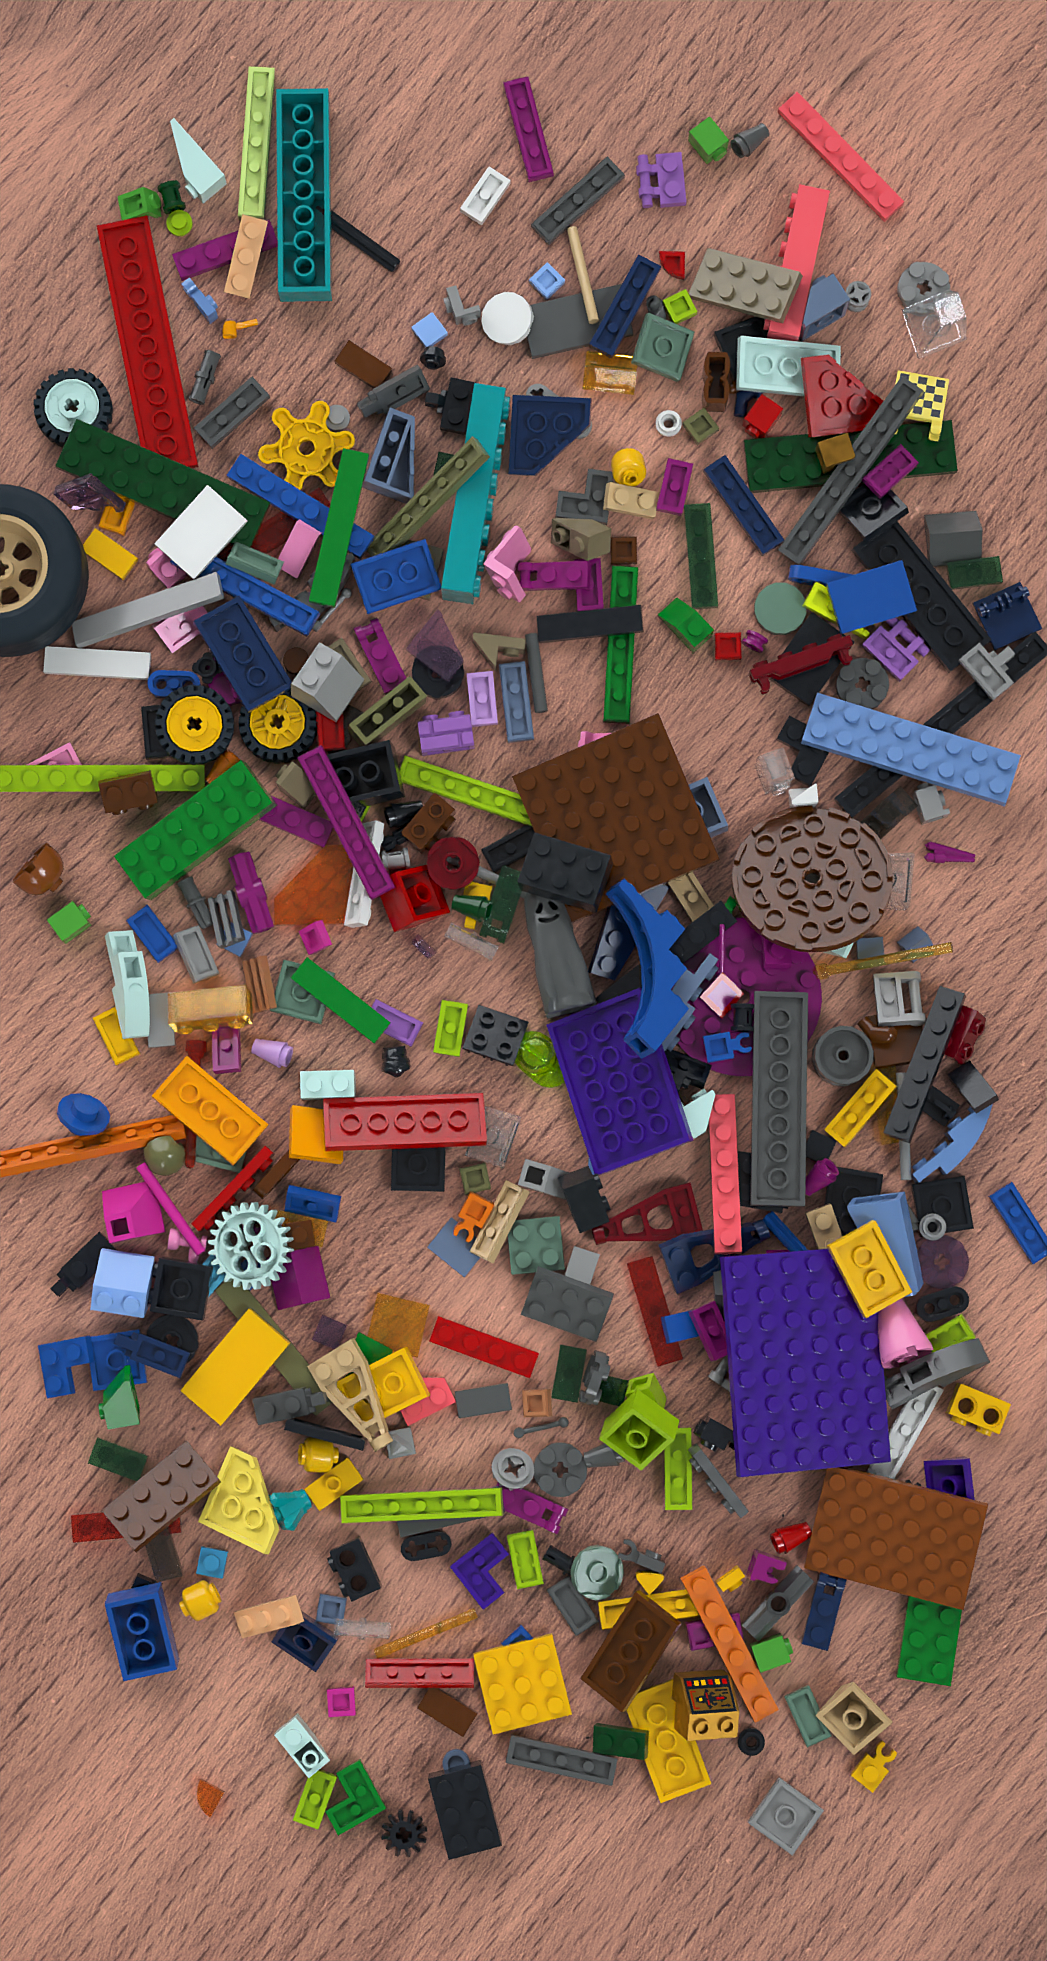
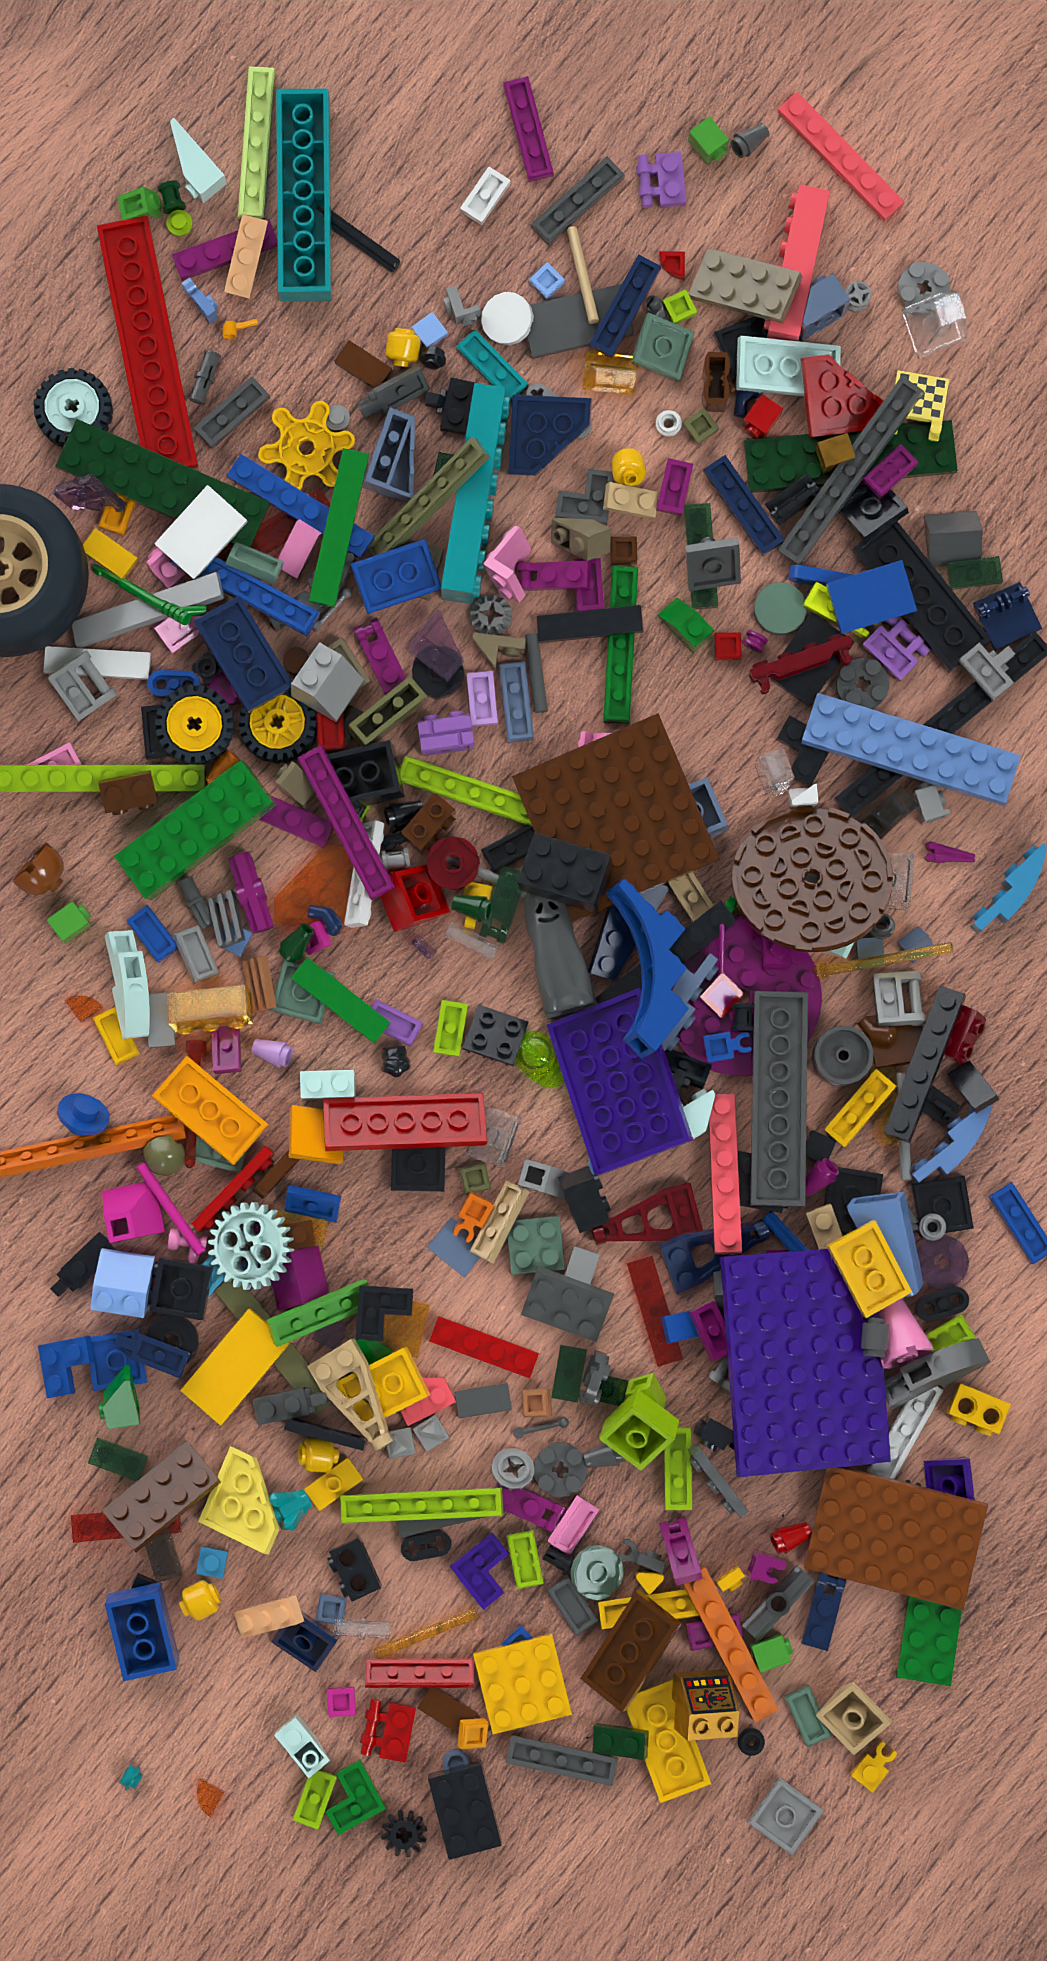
none -> light grey plate [48,650,117,721]
none -> clear orange tile [65,996,103,1023]
none -> green piece [92,565,206,626]
none -> teal plate [119,1764,143,1791]
none -> bright green plate [266,1279,369,1347]
none -> dark green cone [279,923,314,962]
none -> dark blue arm [307,905,343,936]
none -> black plate [356,1285,413,1341]
none -> red plate [360,1699,417,1763]
none -> yellow head [385,328,421,367]
none -> light grey tile [413,1414,450,1452]
none -> teal tile [456,329,529,404]
none -> light orange tile [457,1718,489,1749]
none -> light grey gear [470,594,512,635]
none -> bright pink tile [548,1495,599,1555]
none -> magenta plate [659,1516,703,1586]
none -> dark grey tile [685,537,741,591]
none -> black hinge [765,473,819,525]
none -> dark grey brick [861,1318,890,1357]
none -> dark grey plate [870,913,895,939]
none -> dark azure slope [971,843,1047,934]

